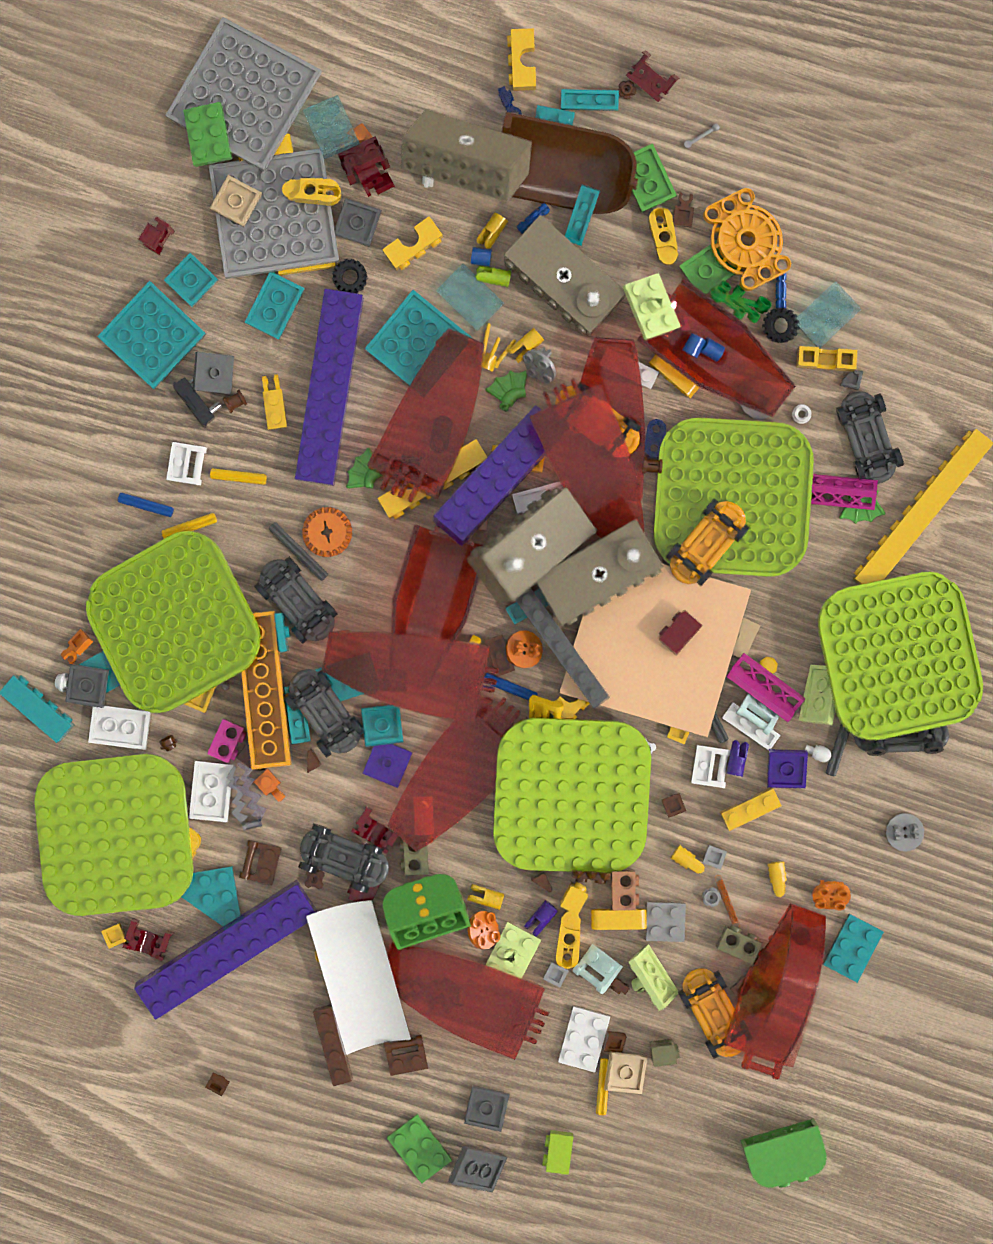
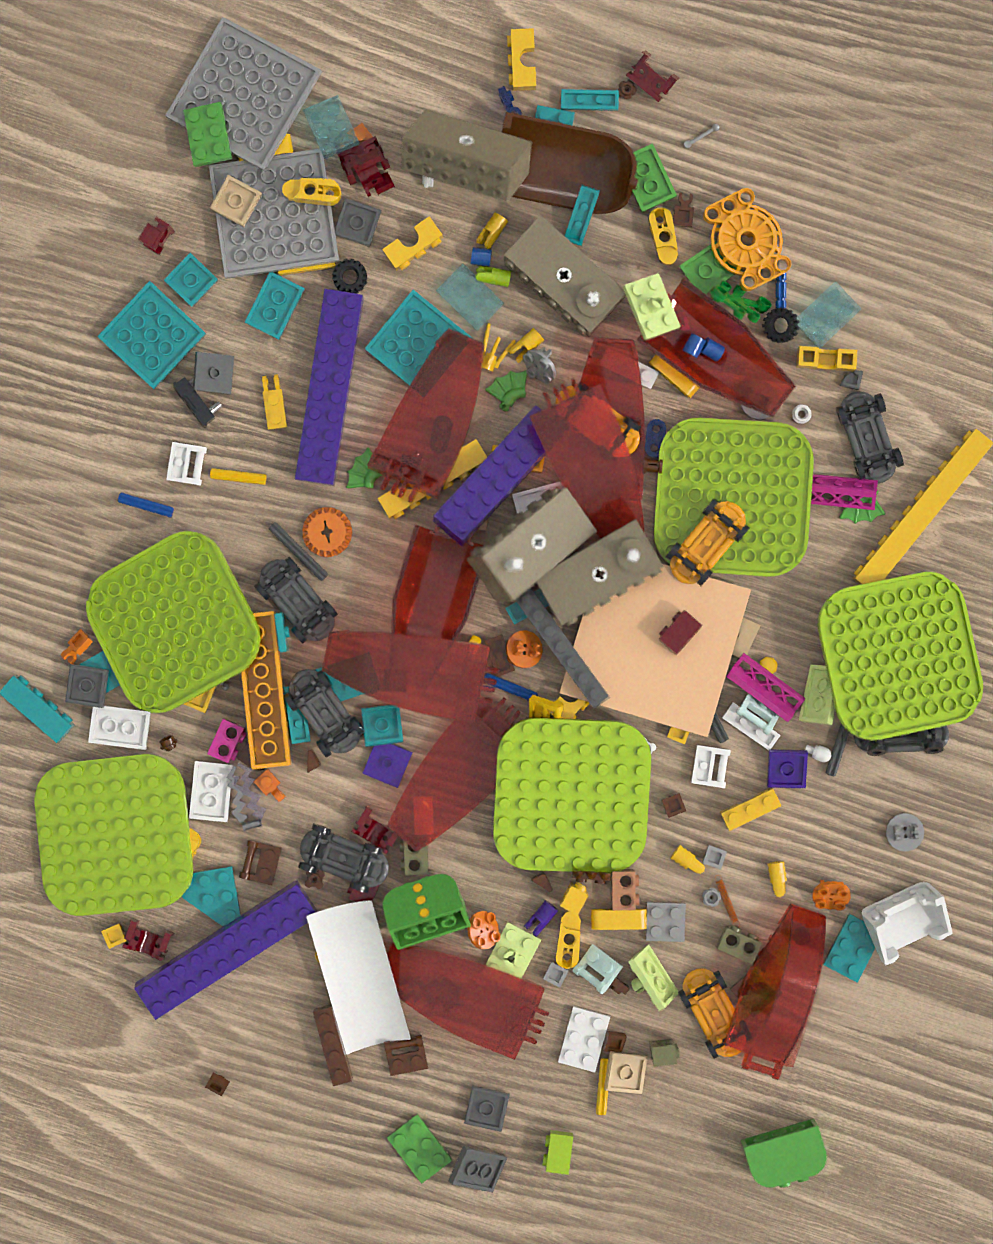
white plate [55,673,69,692] -> none
yellow axle [161,513,217,539] -> none
reddish brown bush [222,389,247,413] -> none
yellow hinge [467,884,505,910] -> none
blue axle [517,203,550,234] -> none
dark purple hinge [726,740,749,777] -> none
none -> white windscreen [862,882,953,965]

